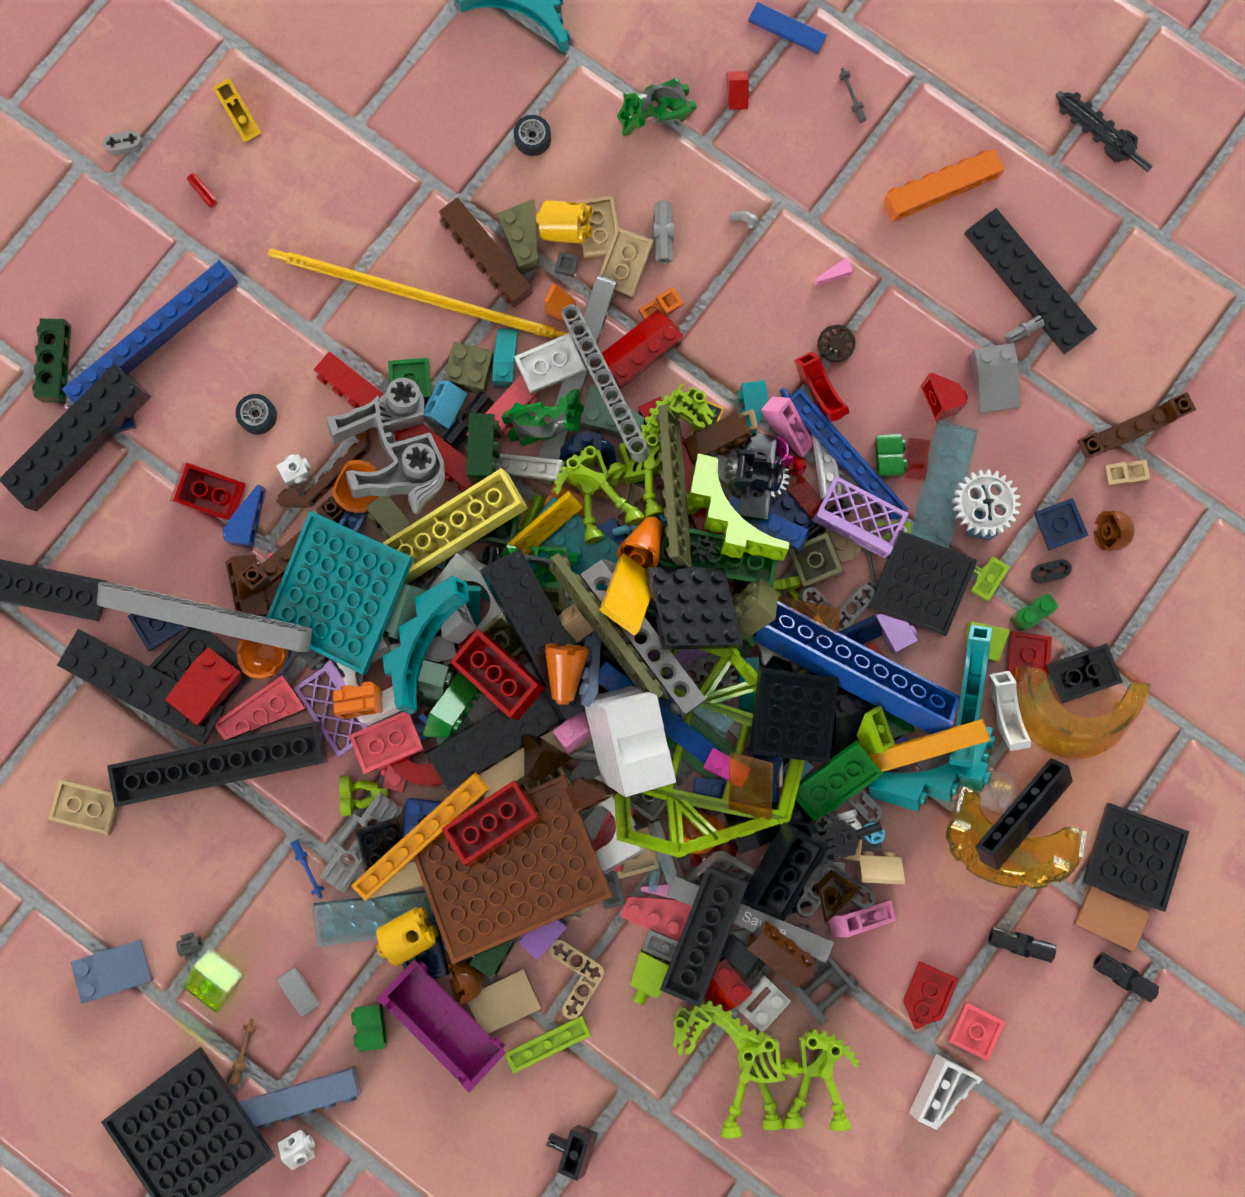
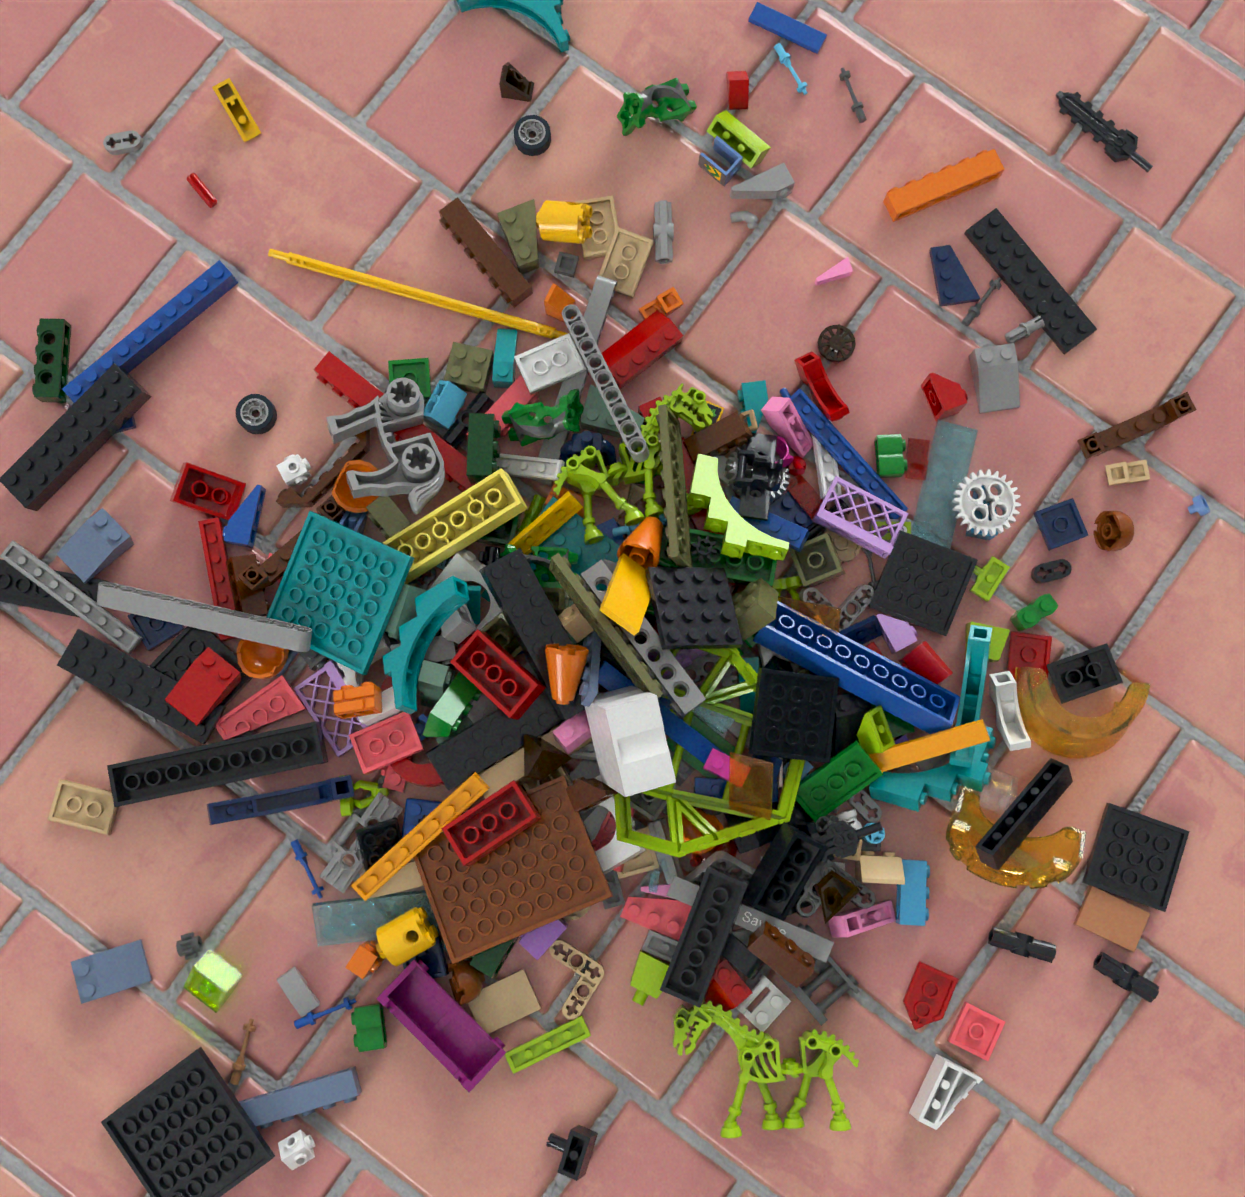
none -> light grey tile [0,540,143,655]
none -> sand blue slope [57,508,134,584]
none -> red plate [198,517,236,641]
none -> dark blue arch [207,775,354,825]
none -> blue piece [294,997,357,1029]
none -> orange brick [345,940,384,979]
none -> dark brown slope [499,62,534,102]
none -> medium blue piece [698,136,743,186]
none -> lime brick [707,110,771,168]
none -> light grey slope [729,163,795,199]
none -> medium azure piece [774,43,808,95]
none -> dark azure brick [896,859,930,926]
none -> red slope [898,641,953,685]
none -> dark blue wing [929,245,981,307]
none -> dark grey piece [962,277,1002,327]
none -> medium blue tile [1188,494,1210,516]

